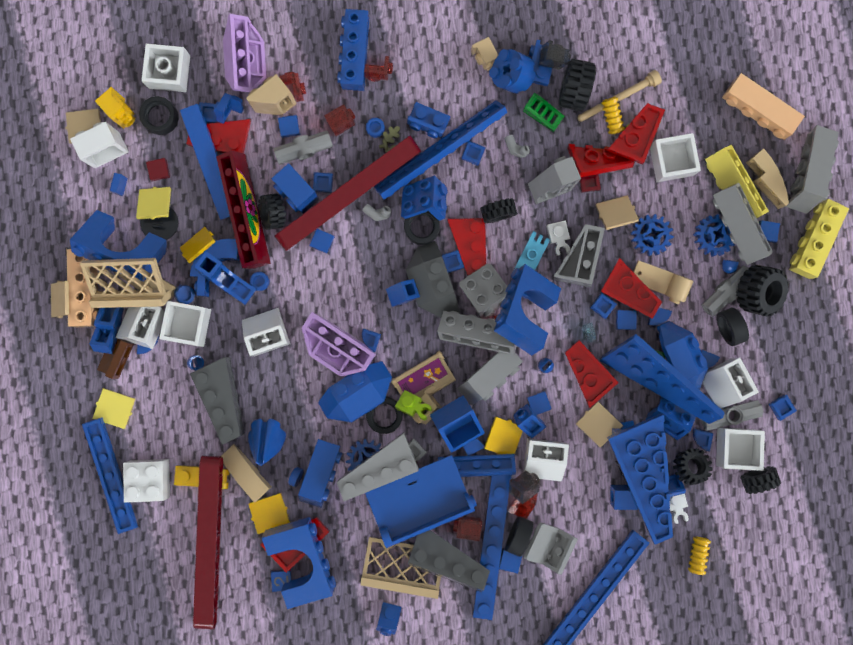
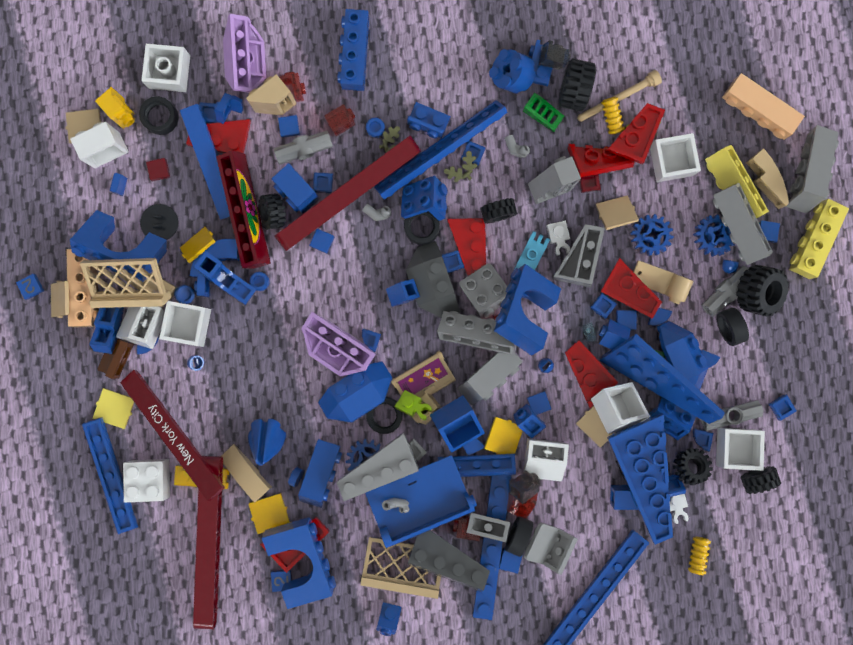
light yellow piece [136,187,171,220] -> none
dark grey wedge [190,357,245,445] -> none
white slope [242,308,291,356] -> none
clear red bracket [364,56,393,82] -> none
tan brick [471,37,498,71] -> none
white slope [702,358,759,409] -> none
none -> blue tile [16,274,44,300]
none -> dark red tile [120,370,225,501]
none -> light grey arm [382,498,410,513]
none -> olive animal [444,151,477,182]
none -> light grey slope [467,513,511,543]
none -> white piece [591,382,650,434]
none -> blue brick [598,319,631,350]

